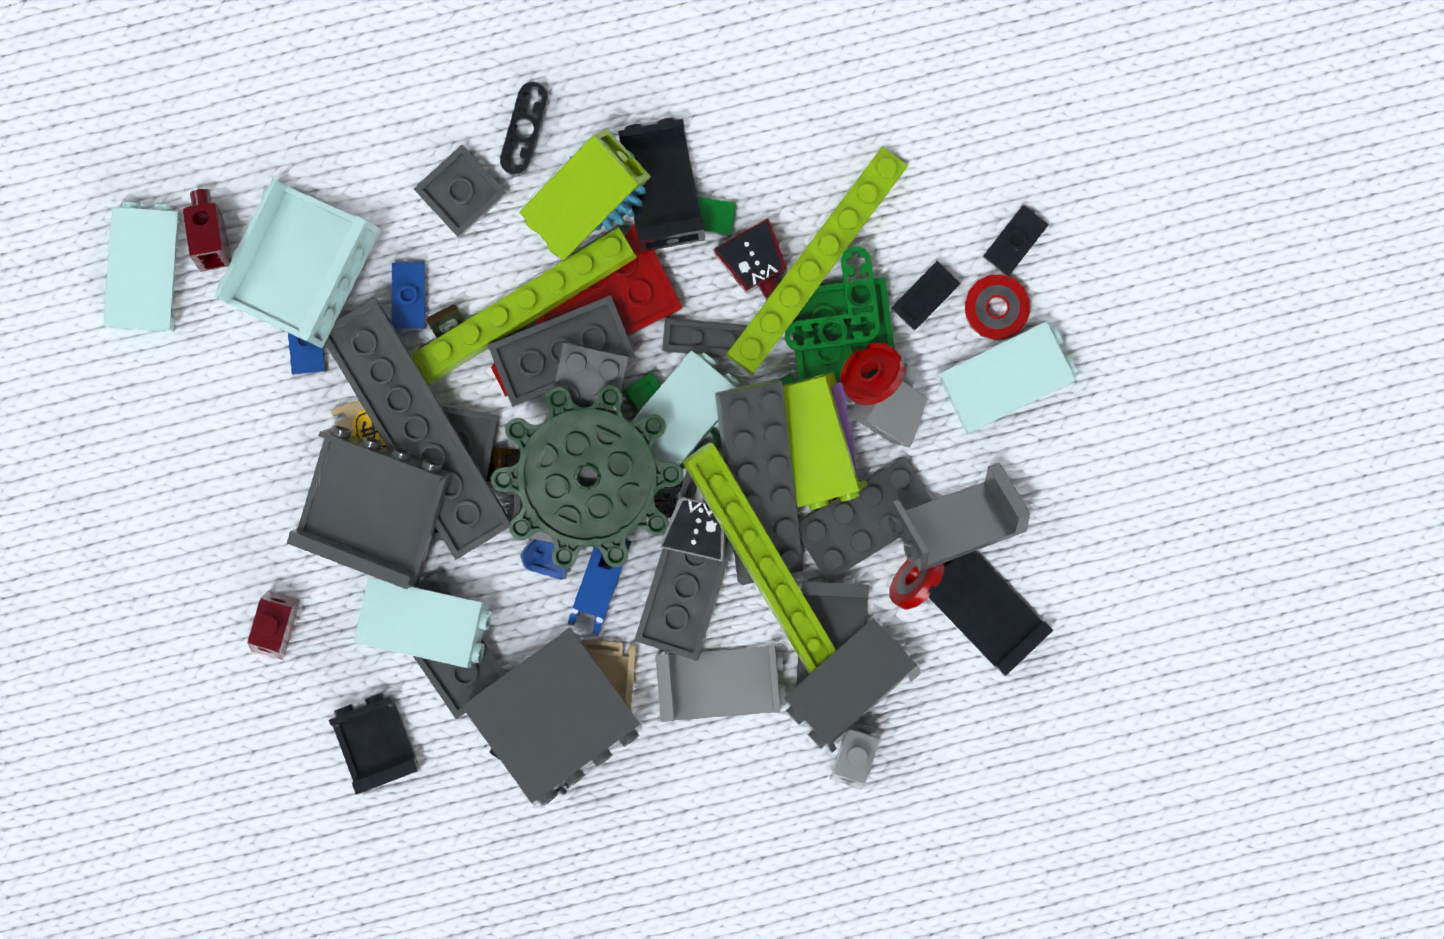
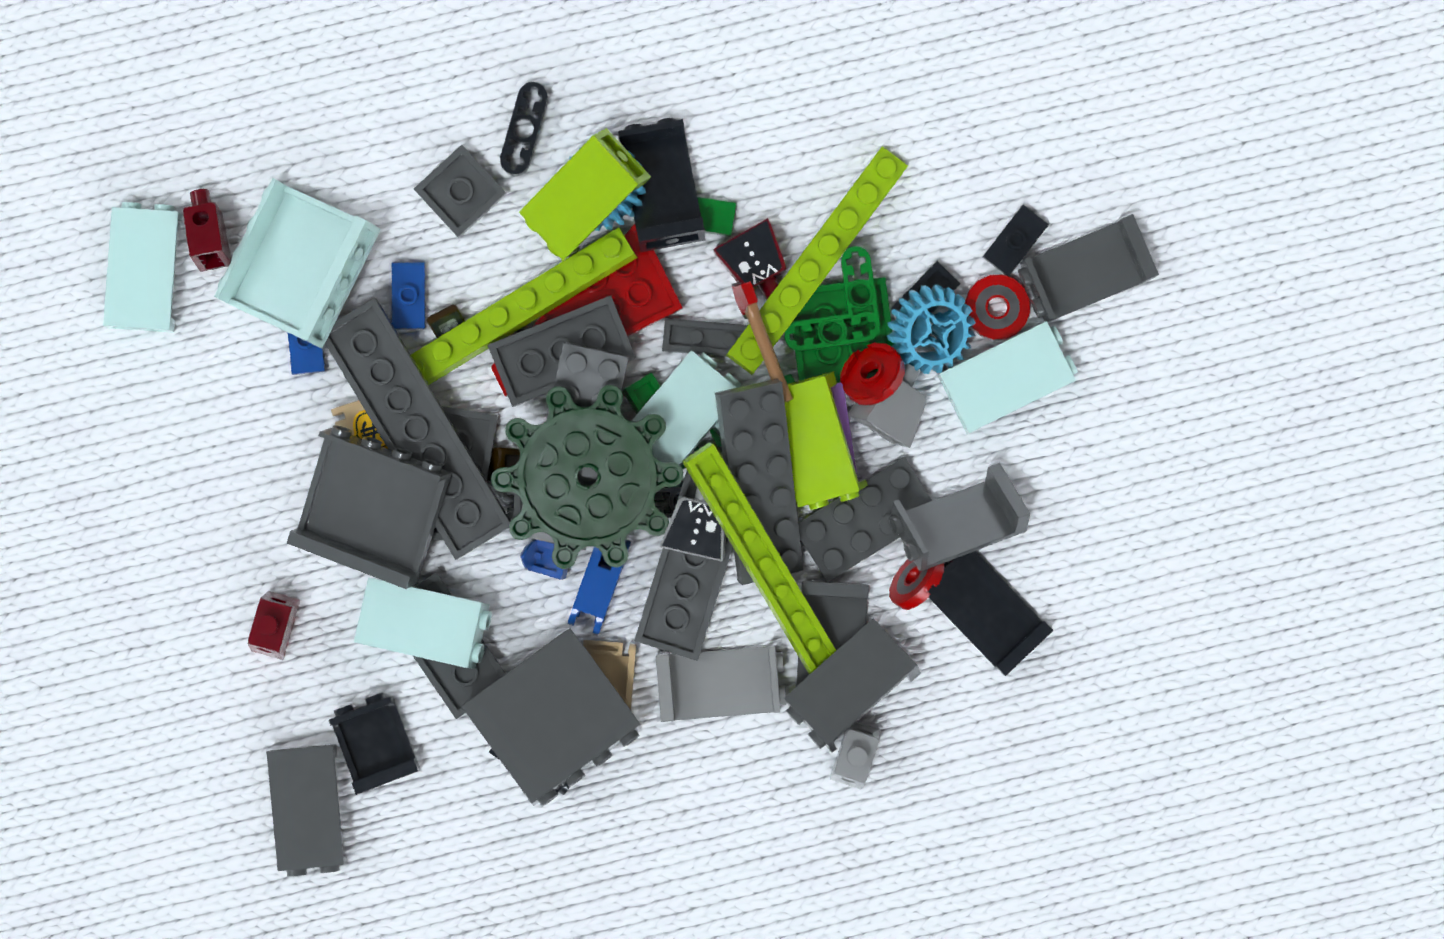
none -> dark grey panel [266,744,348,877]
none -> medium nougat piece [731,281,793,403]
none -> medium azure gear [887,285,976,374]
none -> dark grey panel [1018,214,1159,322]

